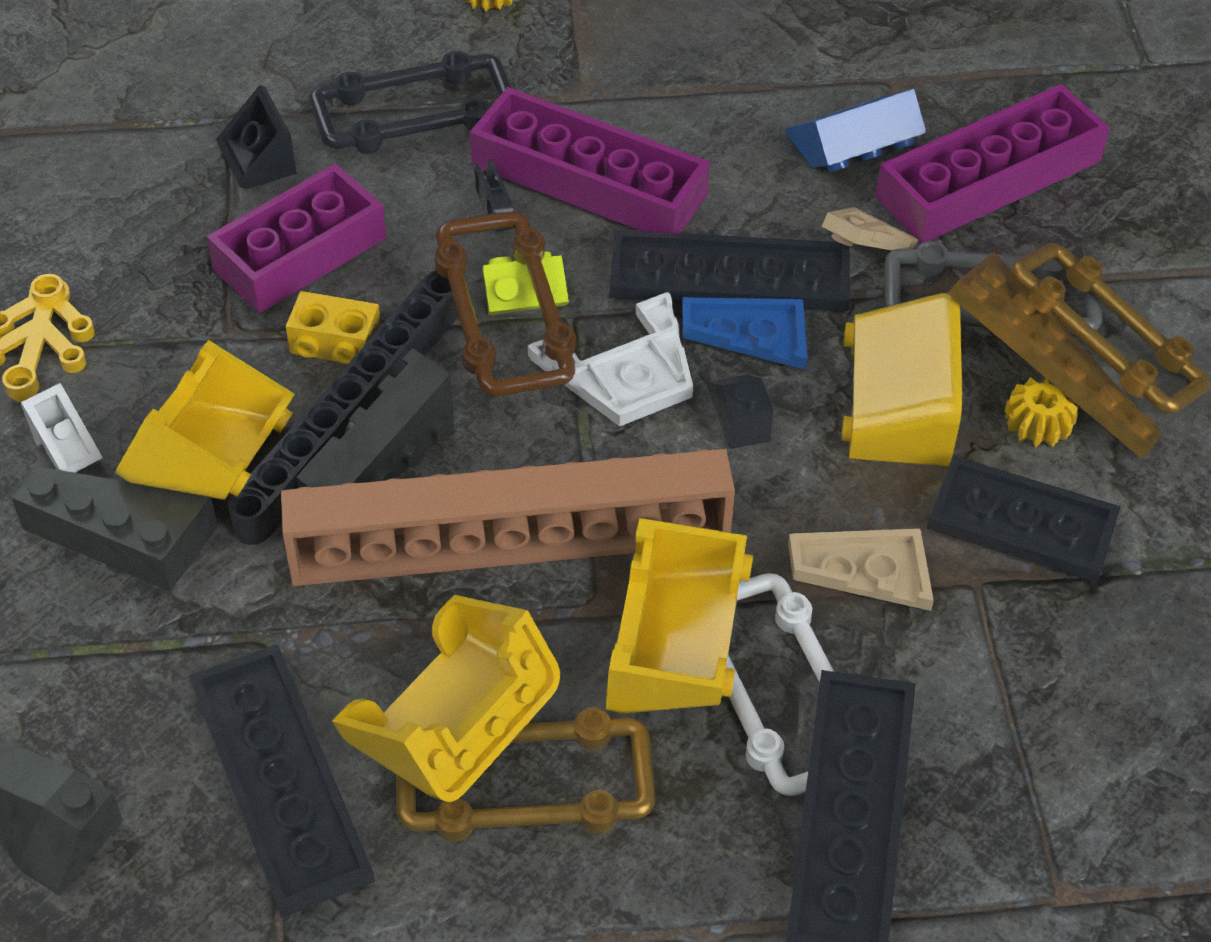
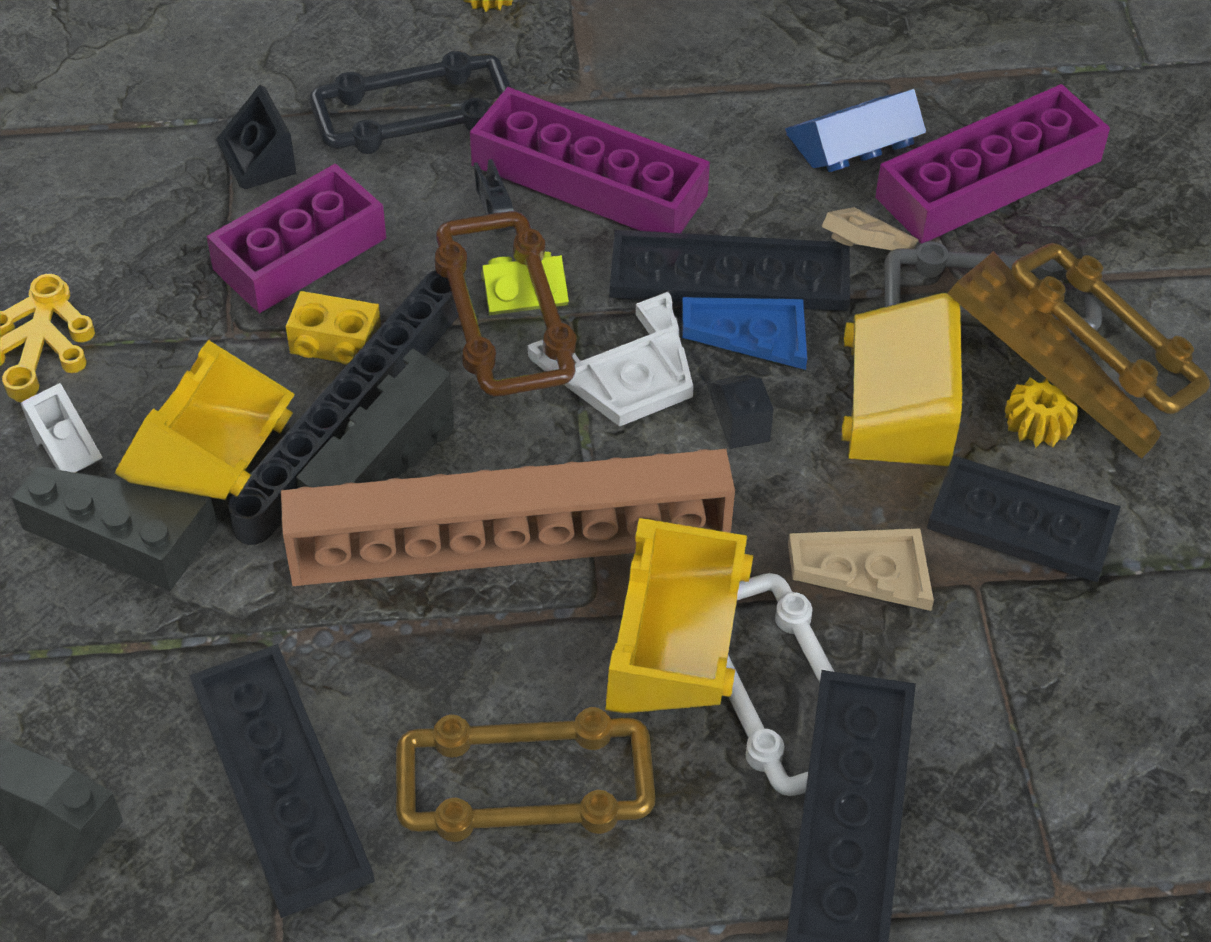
yellow windscreen [332,595,560,802] -> none

